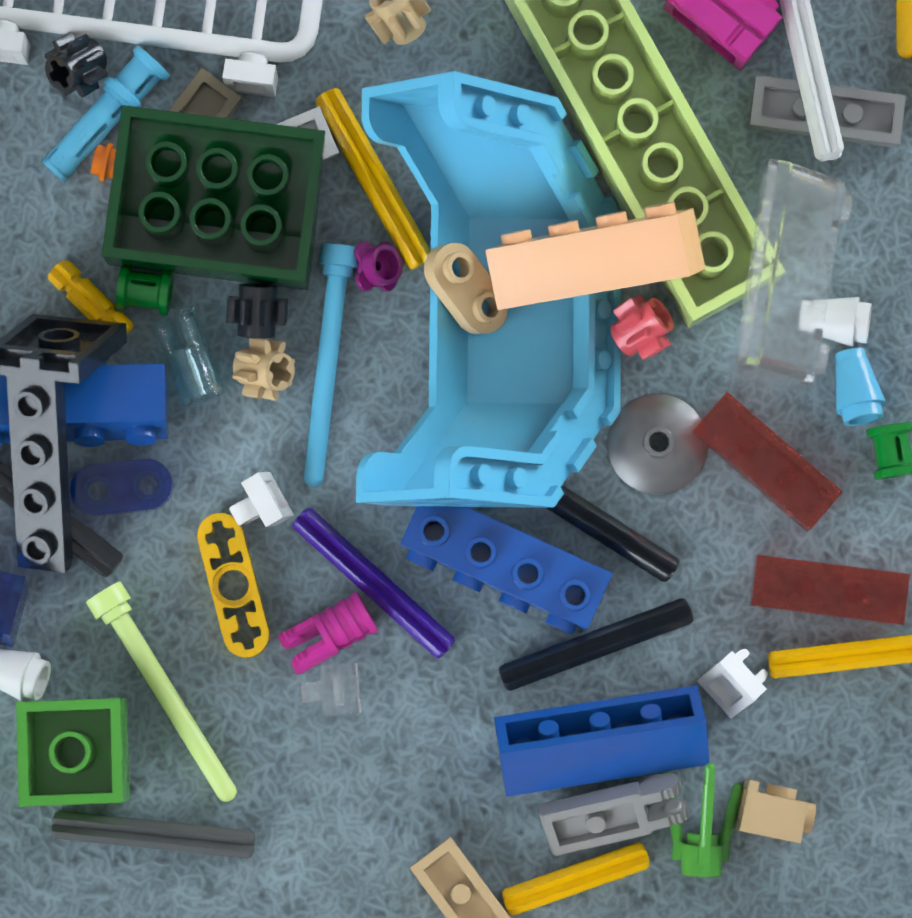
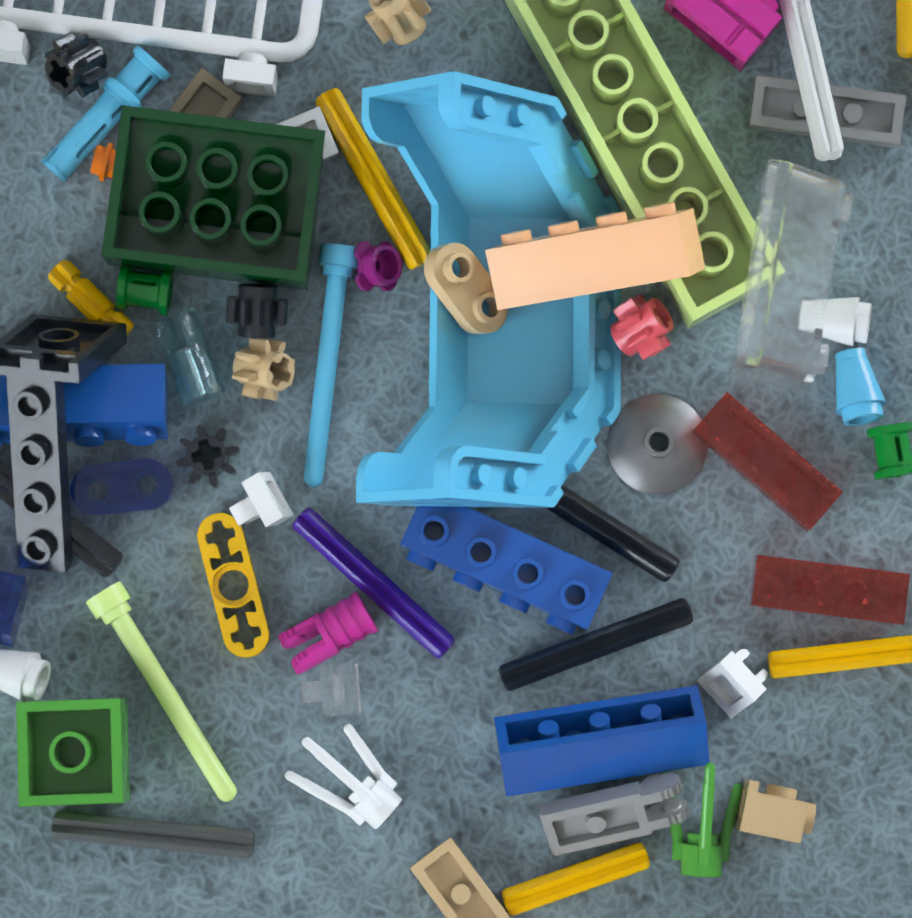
none -> black gear [176,425,240,489]
none -> white plant [285,724,402,829]

